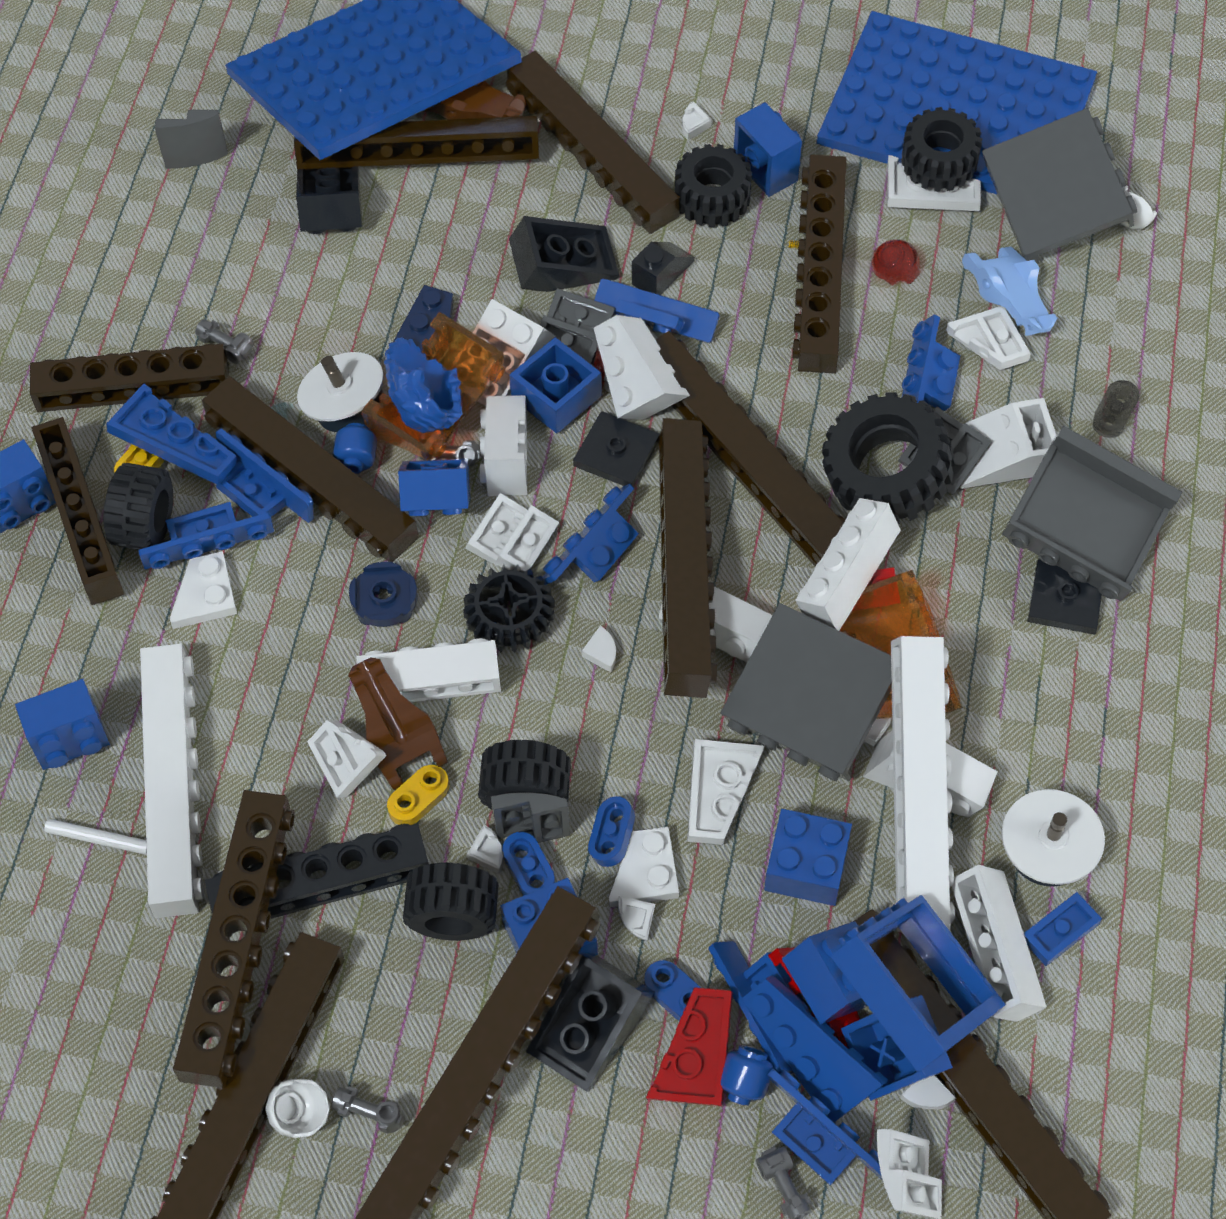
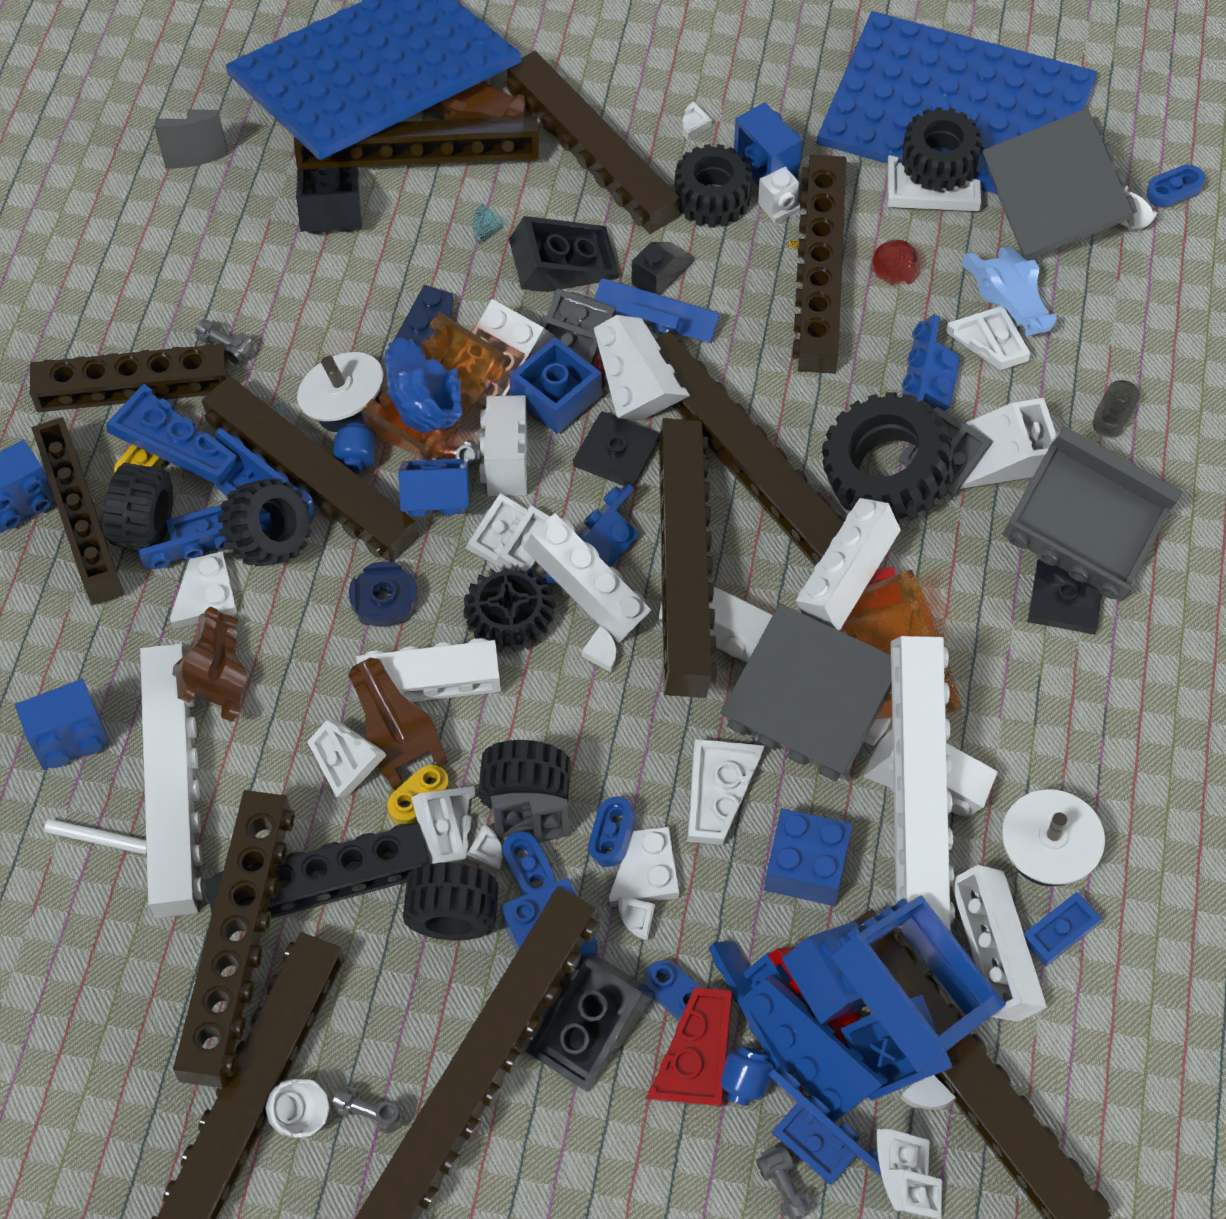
none -> reddish brown animal [172,606,247,722]
none -> black tyre [218,478,312,567]
none -> white wing [412,786,475,864]
none -> clear light blue tile [473,204,503,244]
none -> white brick [522,513,651,644]
none -> white brick [758,167,800,223]
none -> blue plate [1146,164,1205,207]

